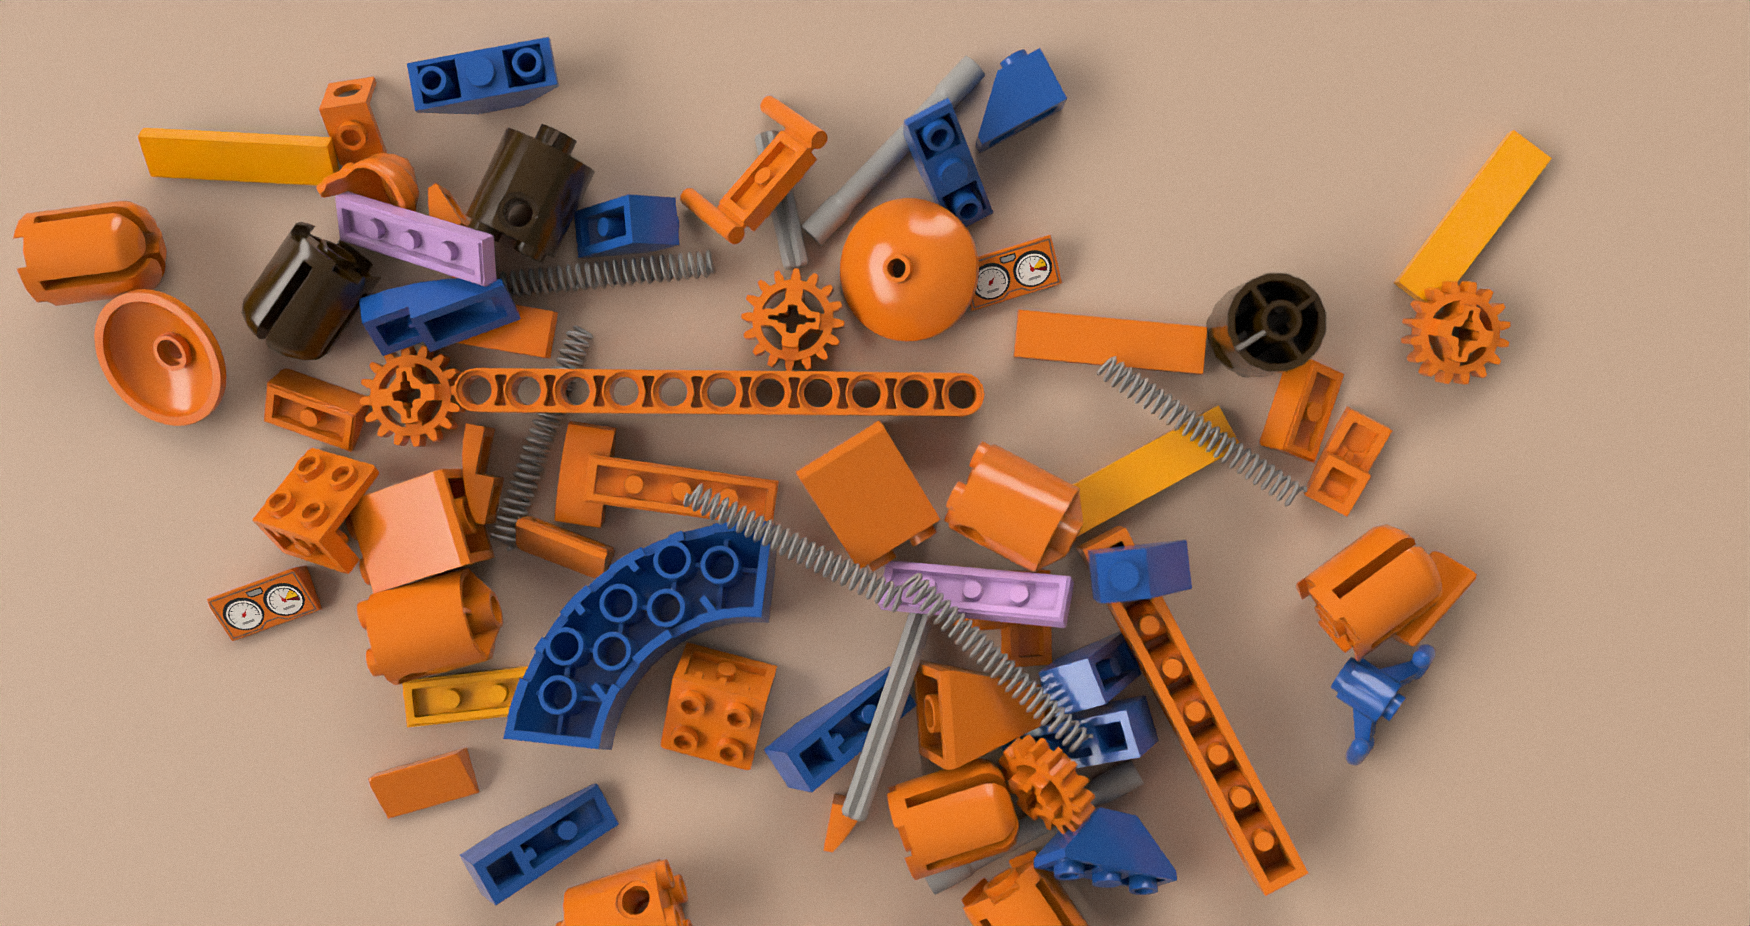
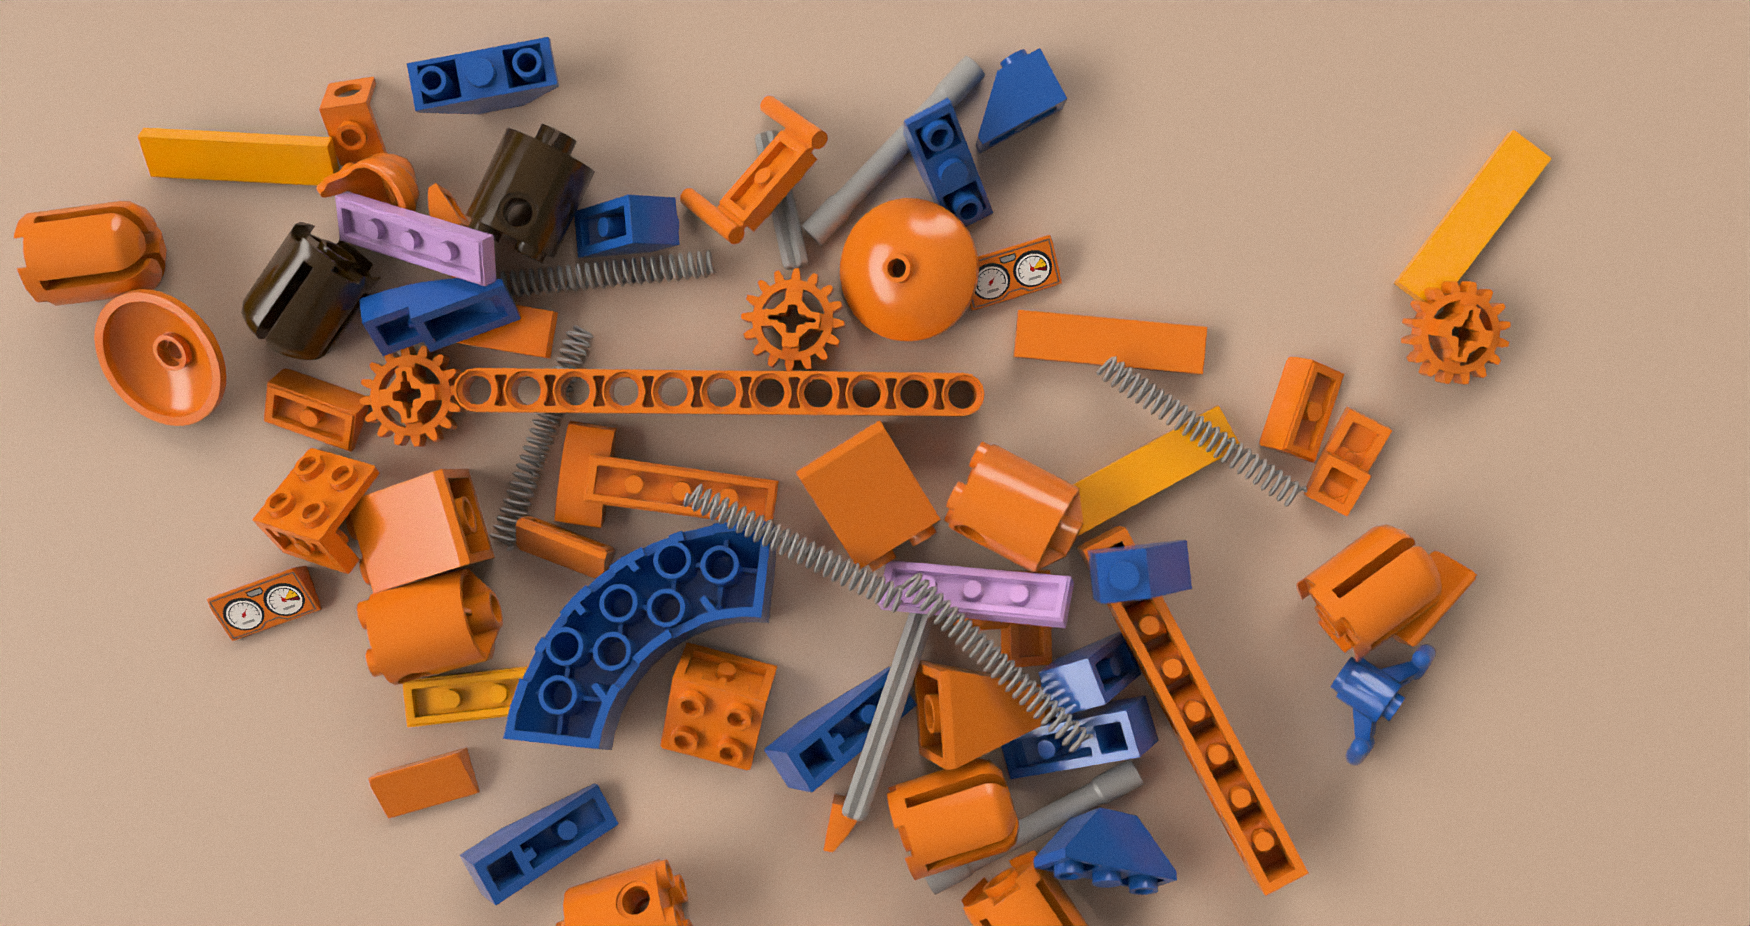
orange slope [462,423,505,525] -> none
orange gear [998,735,1095,834] -> none
dark brown cylinder [1206,273,1326,377] -> none

